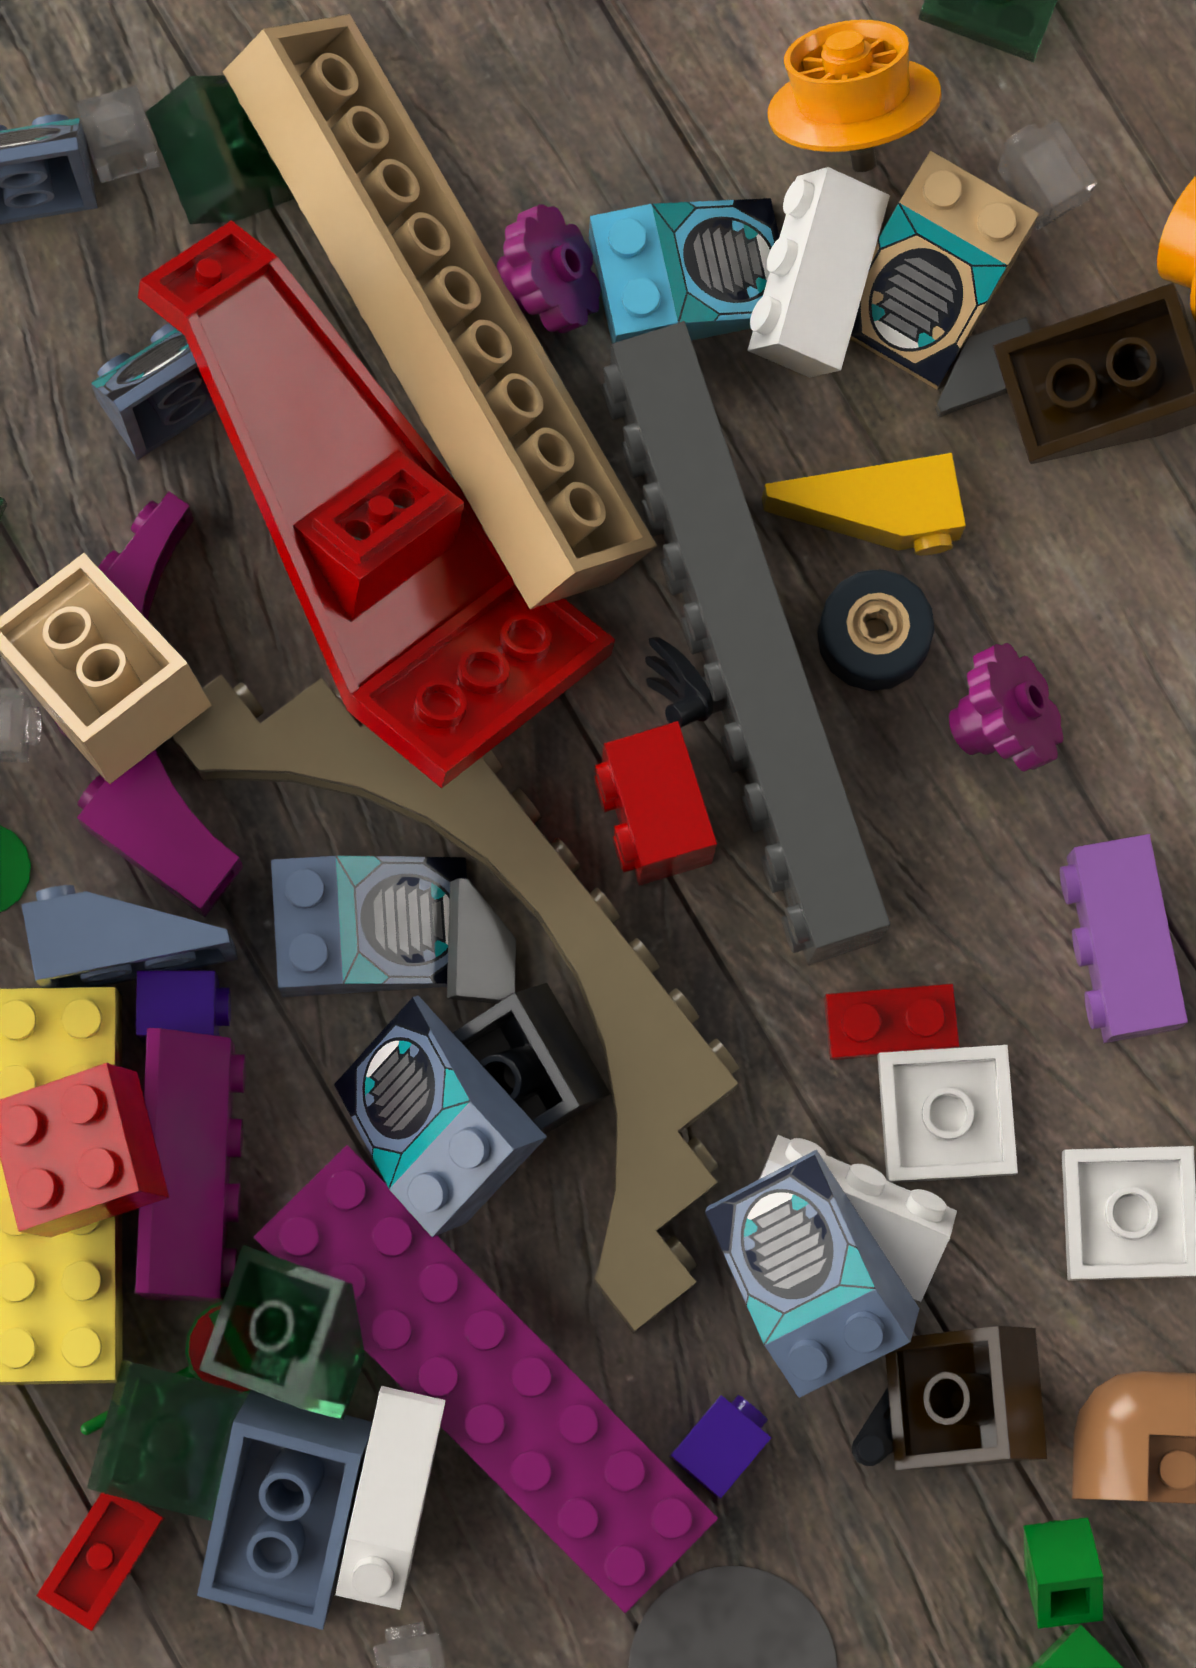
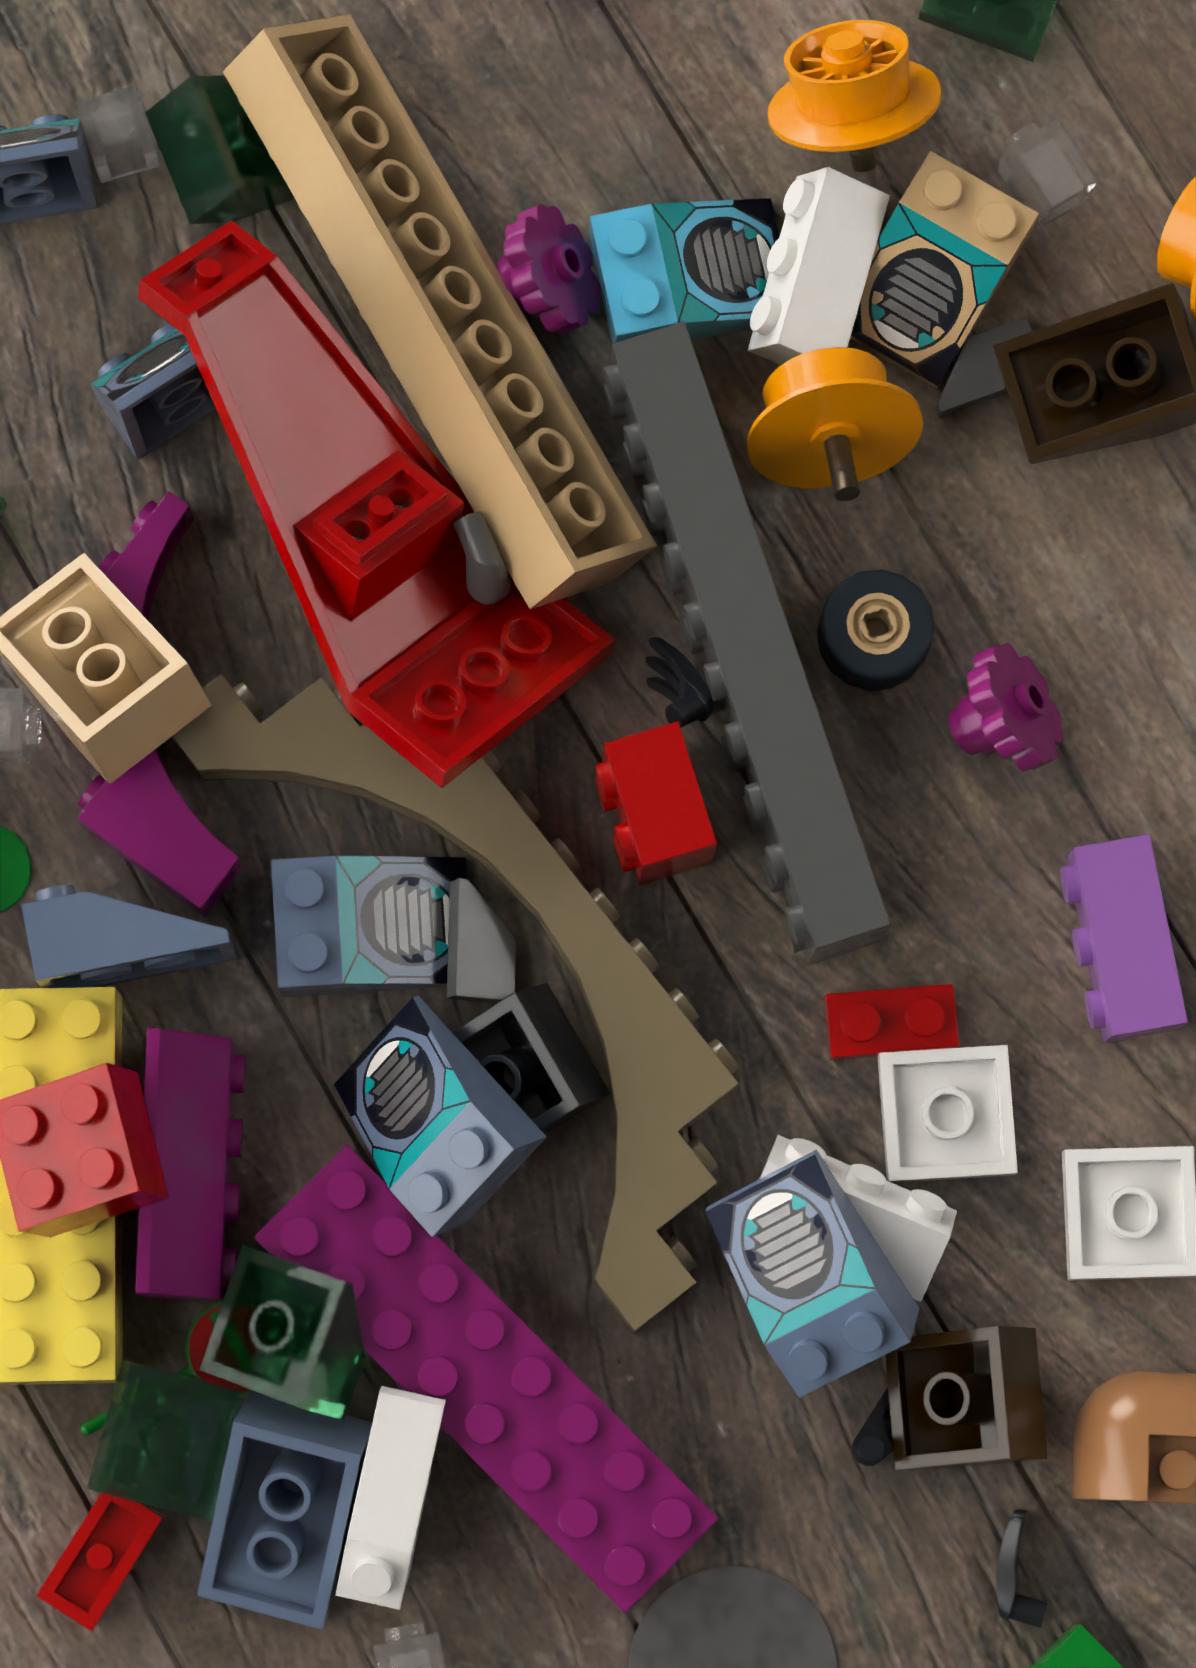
dark purple brick [136,971,231,1043] -> none
dark purple brick [669,1394,771,1499] -> none
yellow slope [762,453,966,556] -> none
green brick [1023,1517,1104,1629] -> none
none -> dark grey arm [453,511,511,605]
none -> light orange piece [747,347,923,501]
none -> black piece [997,1509,1048,1628]

